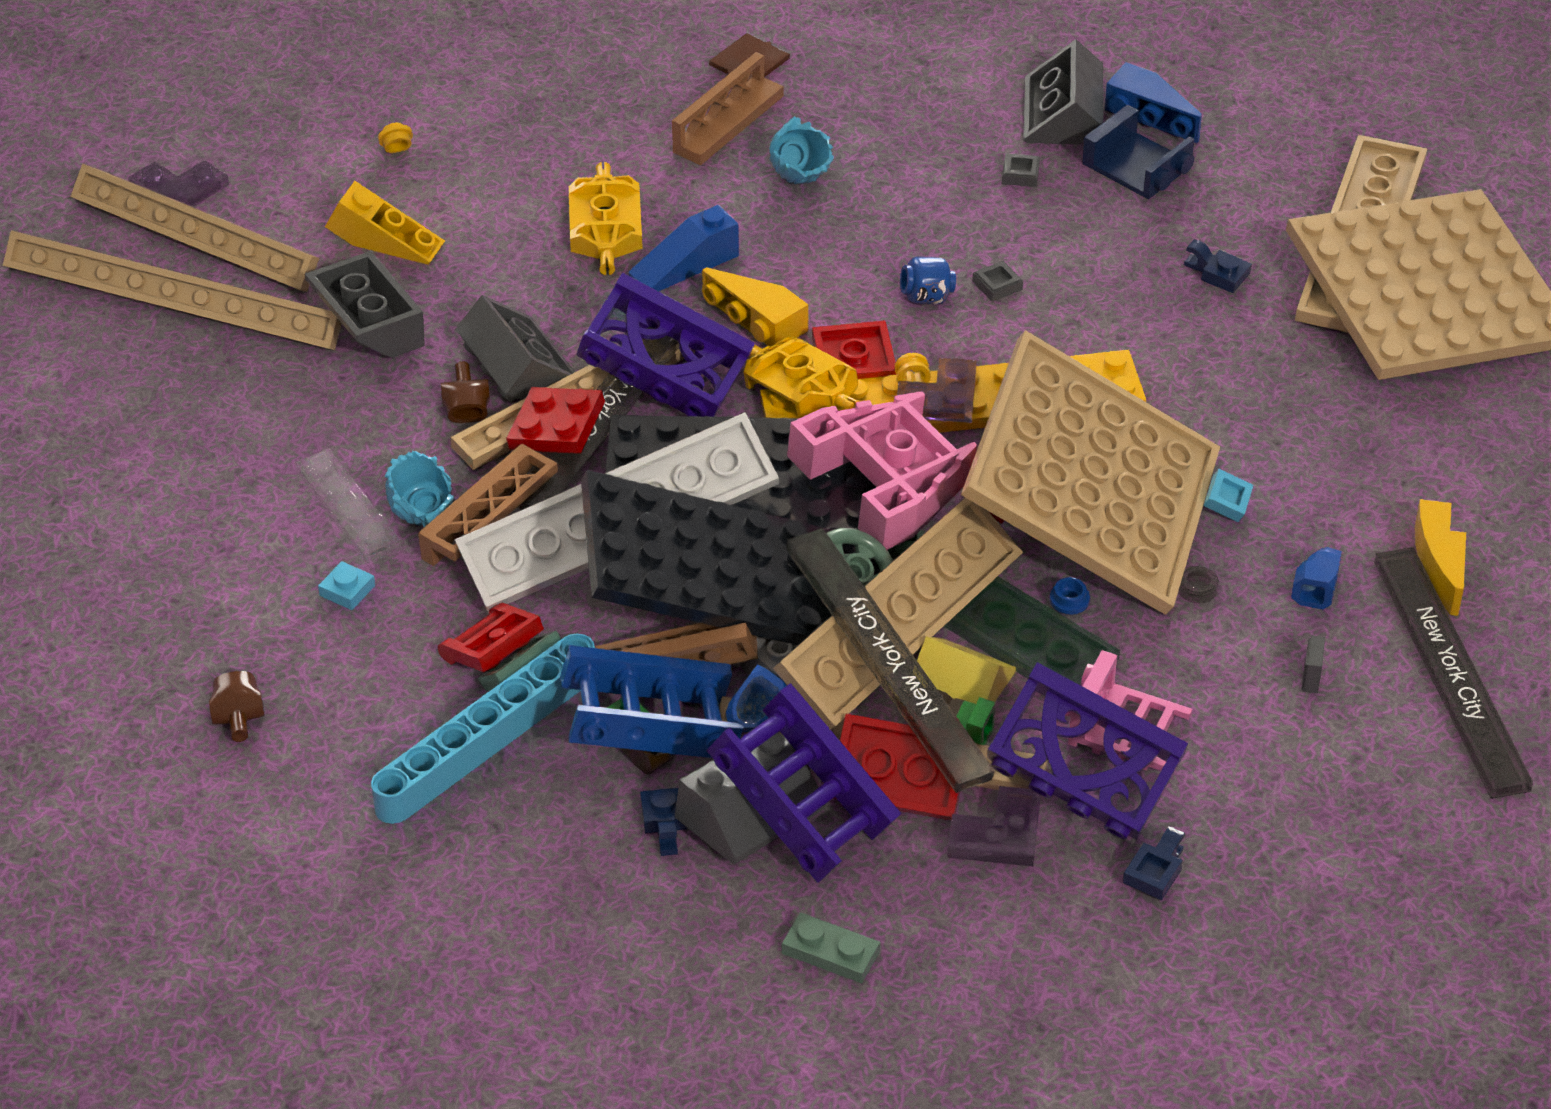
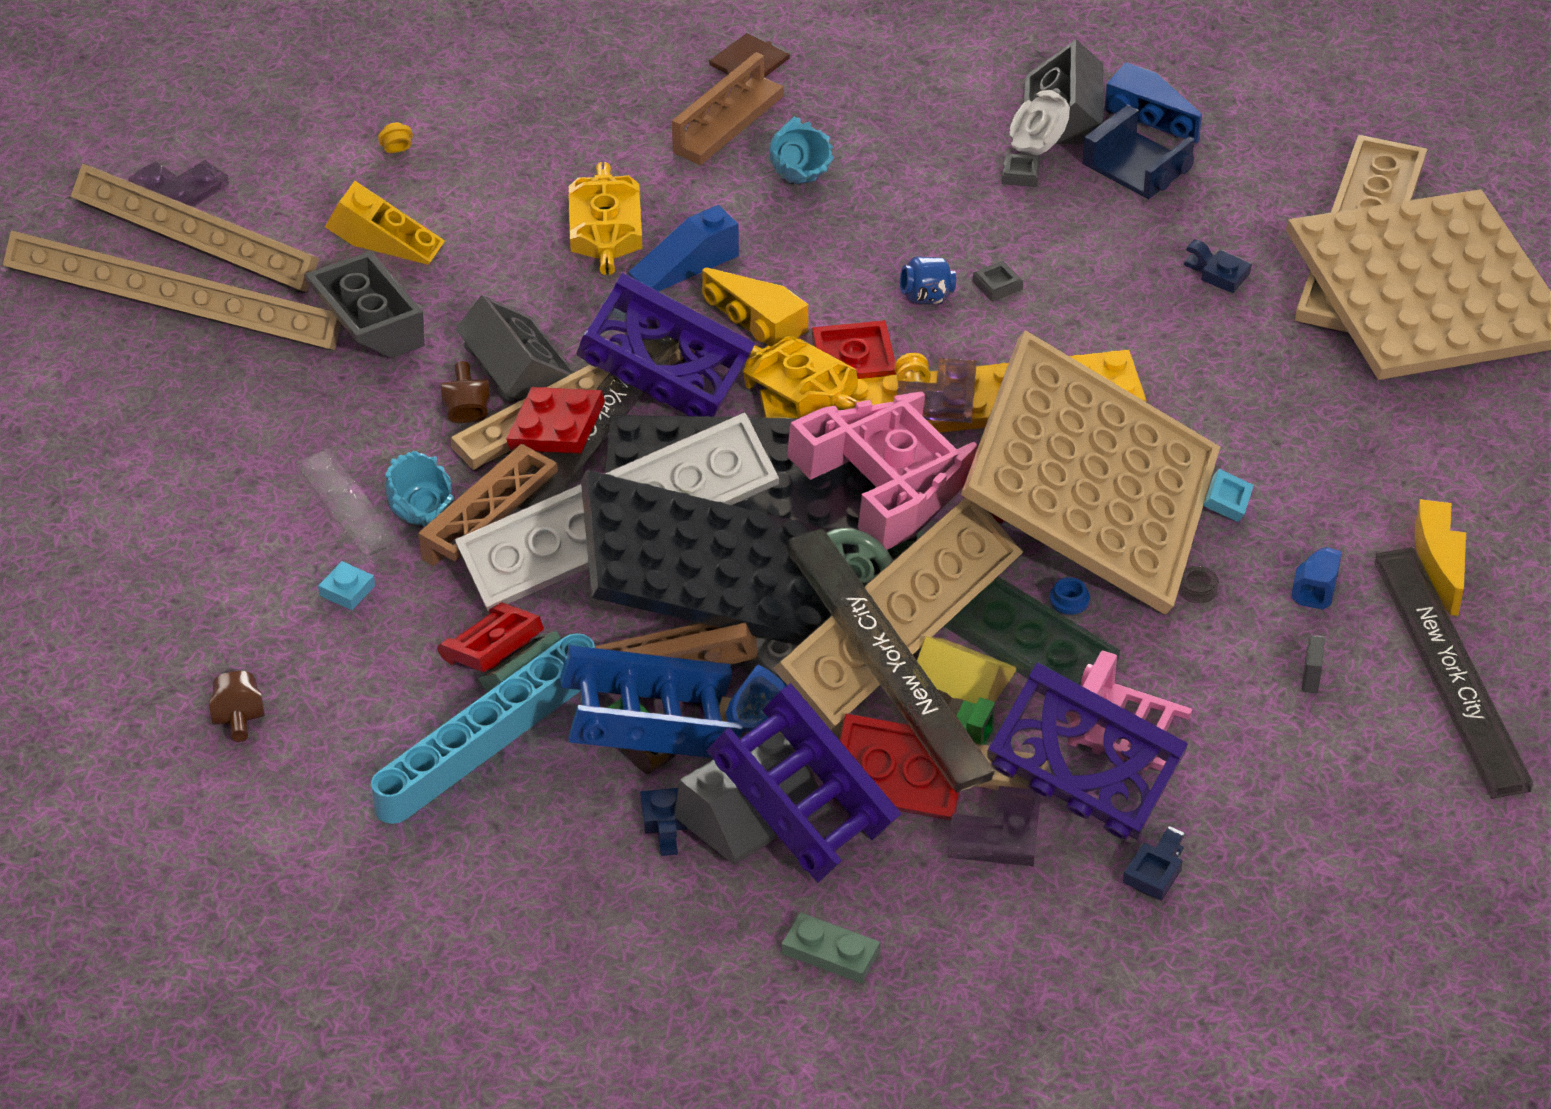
none -> white tile [1010,90,1070,156]

